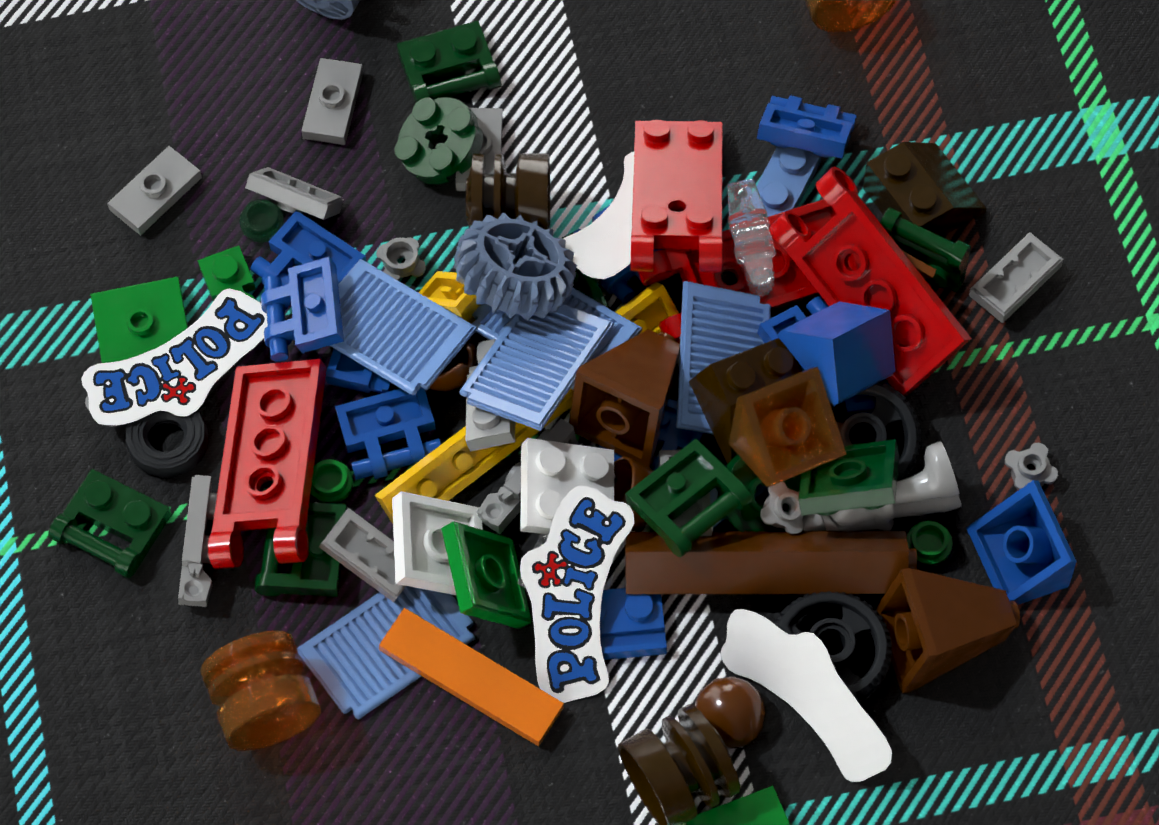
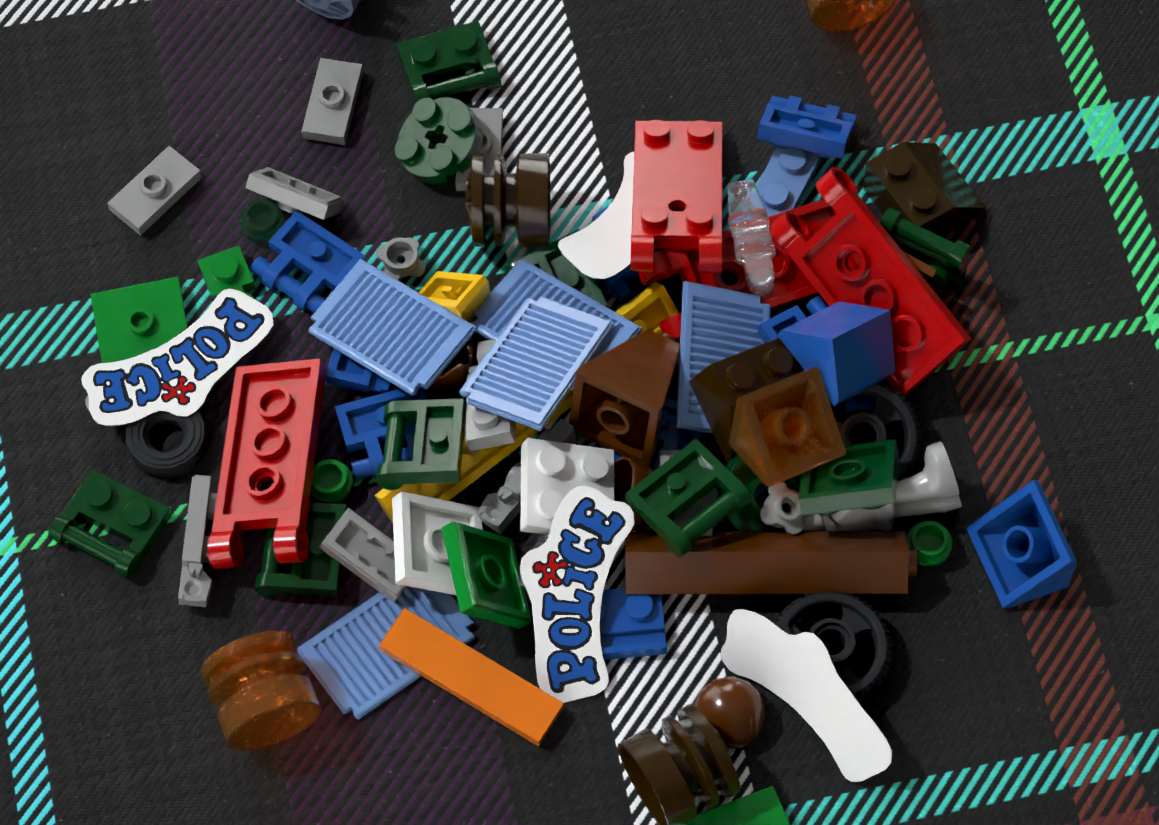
plate [261,257,344,362] -> none
sand blue gear [453,213,577,321] -> none
reddish brown slope [875,568,1020,694] -> none
light grey plate [969,232,1063,323] -> none
light grey plate [1005,443,1058,490] -> none
none -> dark green plate [376,399,466,490]

